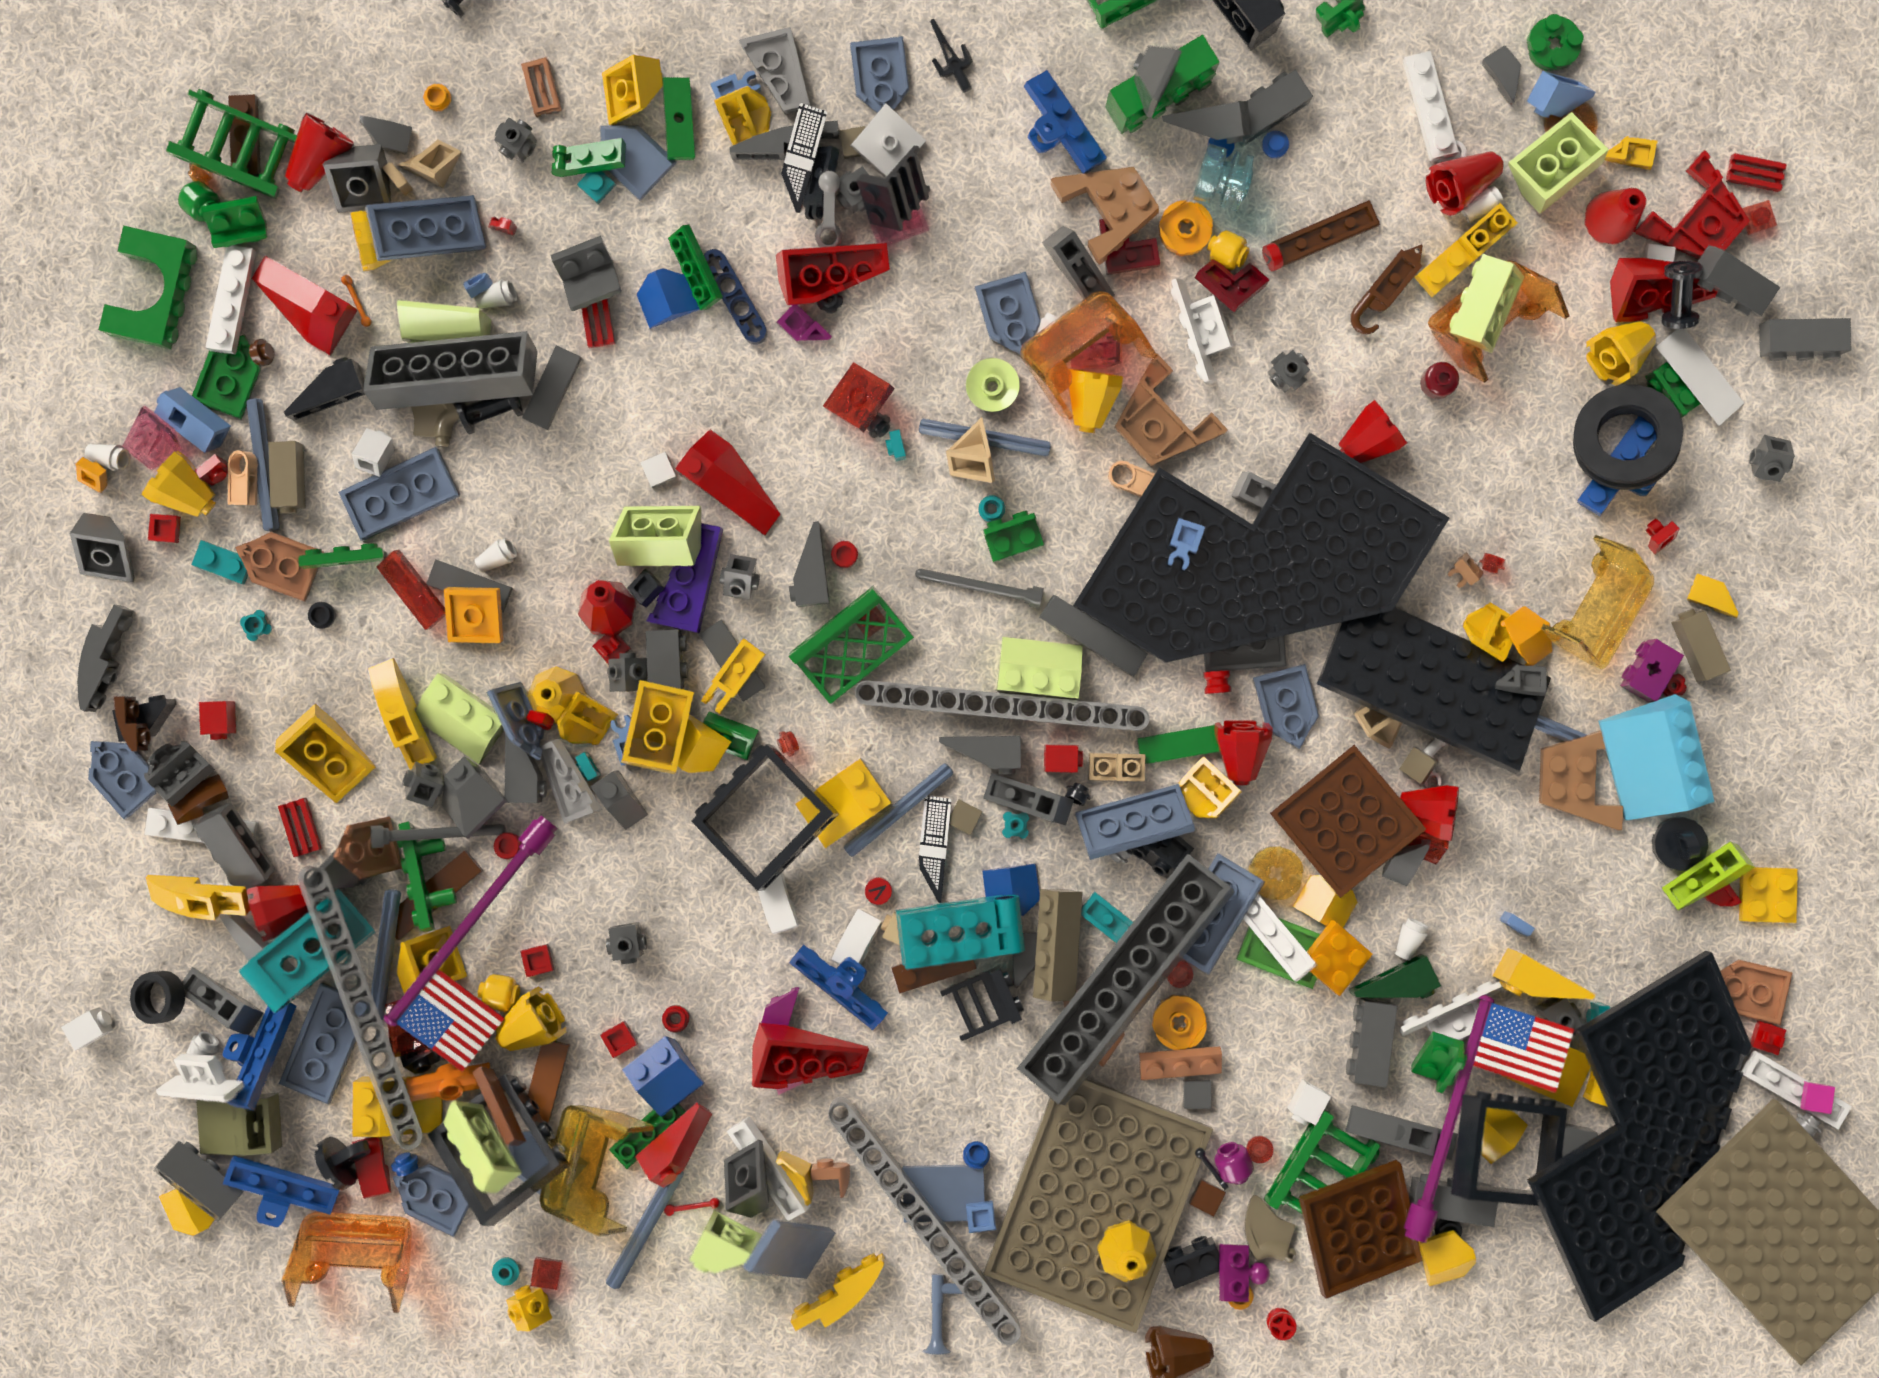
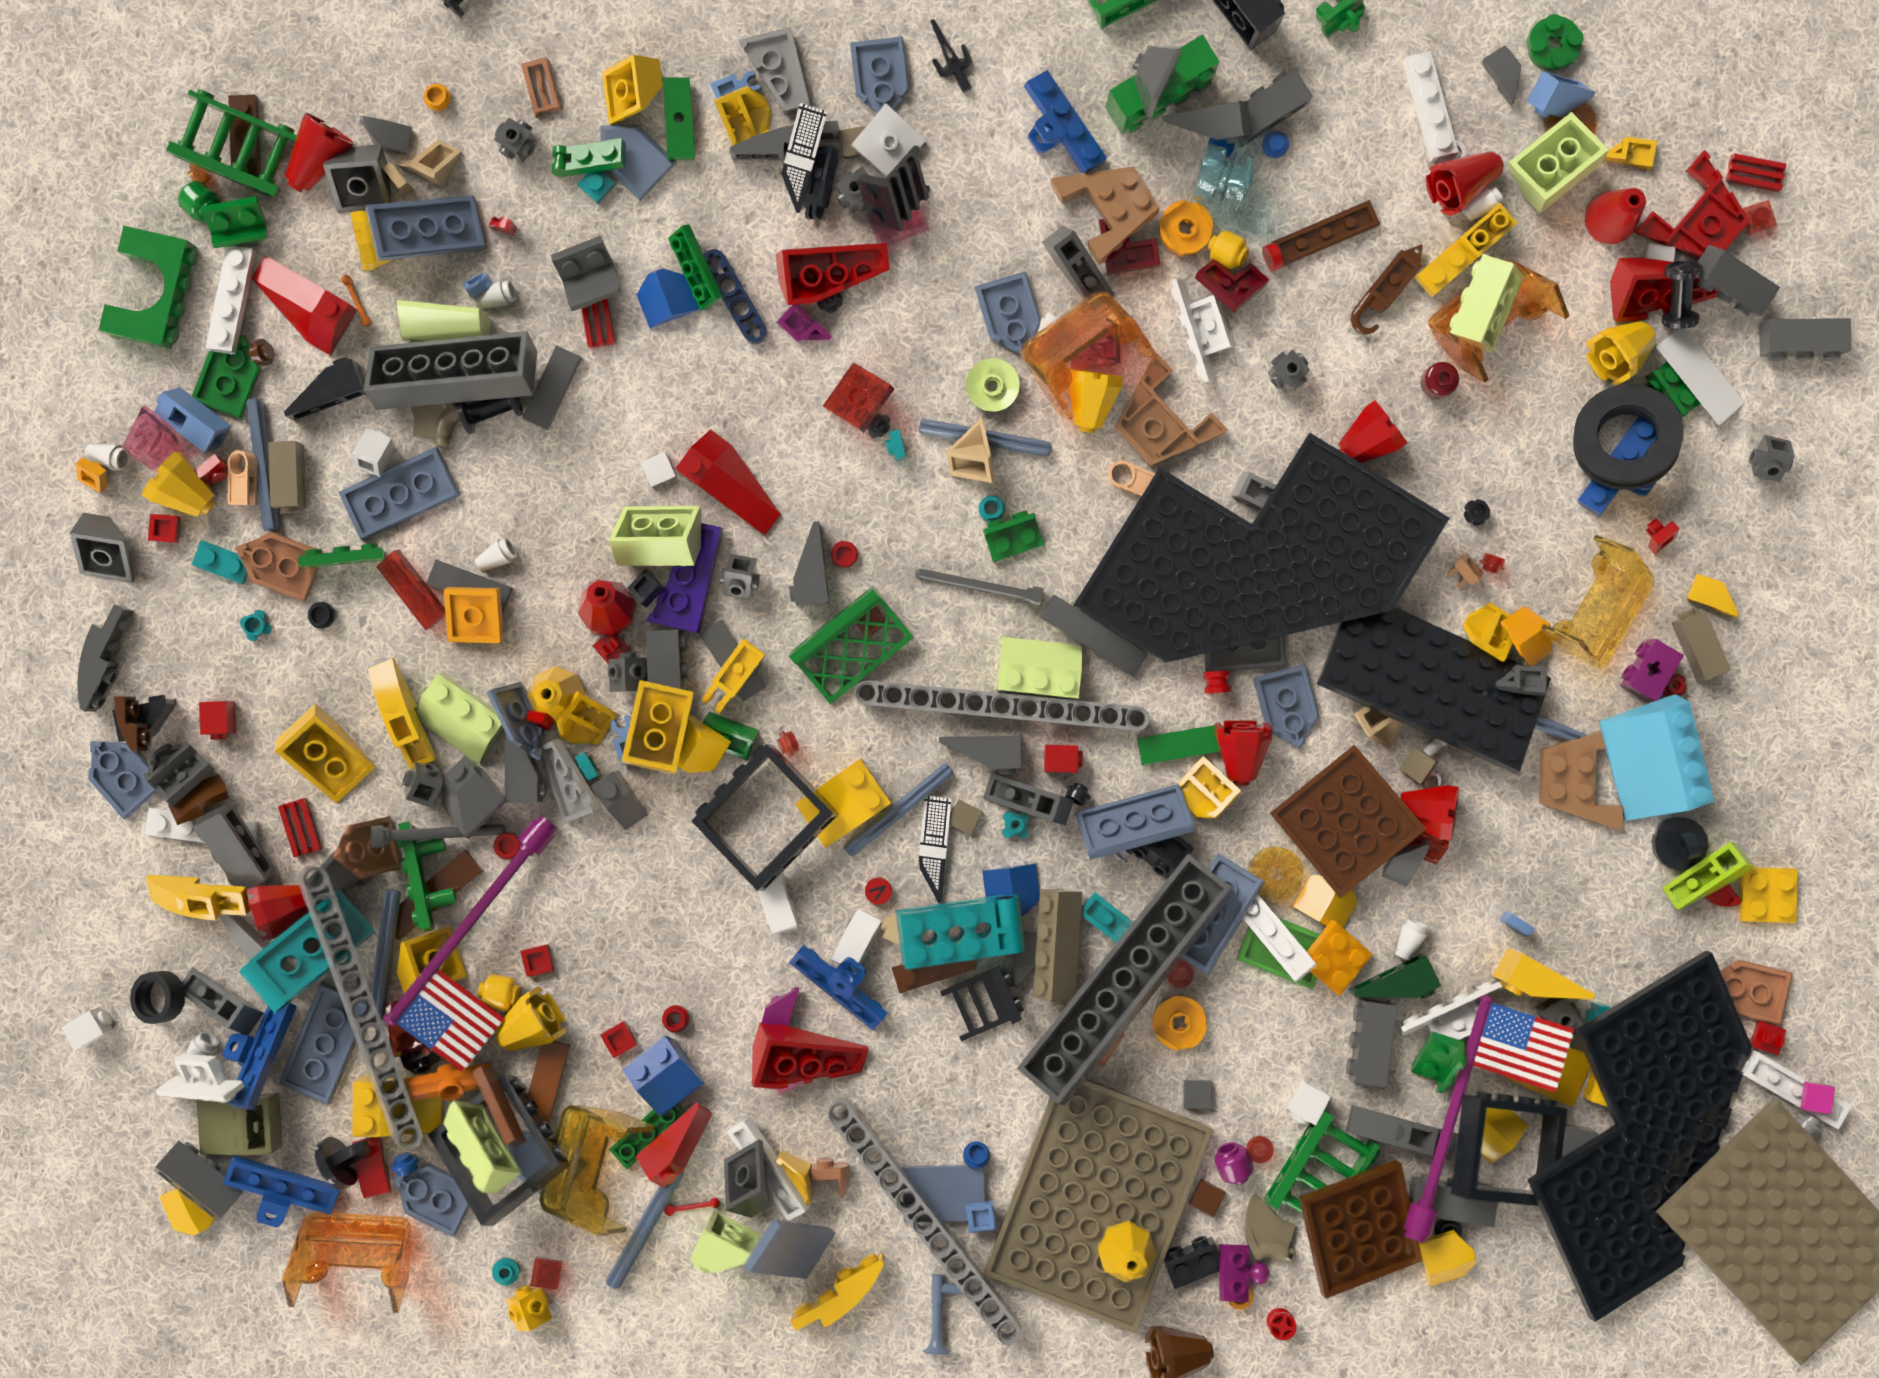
dark grey brick [606,922,647,964] -> none
light grey piece [815,171,842,247] -> none
tan slope [1088,753,1145,781] -> none
nougat plate [1139,1046,1222,1080] -> none
medium blue plate [1168,518,1205,570] -> none
black hinge [1195,1148,1229,1190] -> none
none -> black plate [1463,499,1490,526]

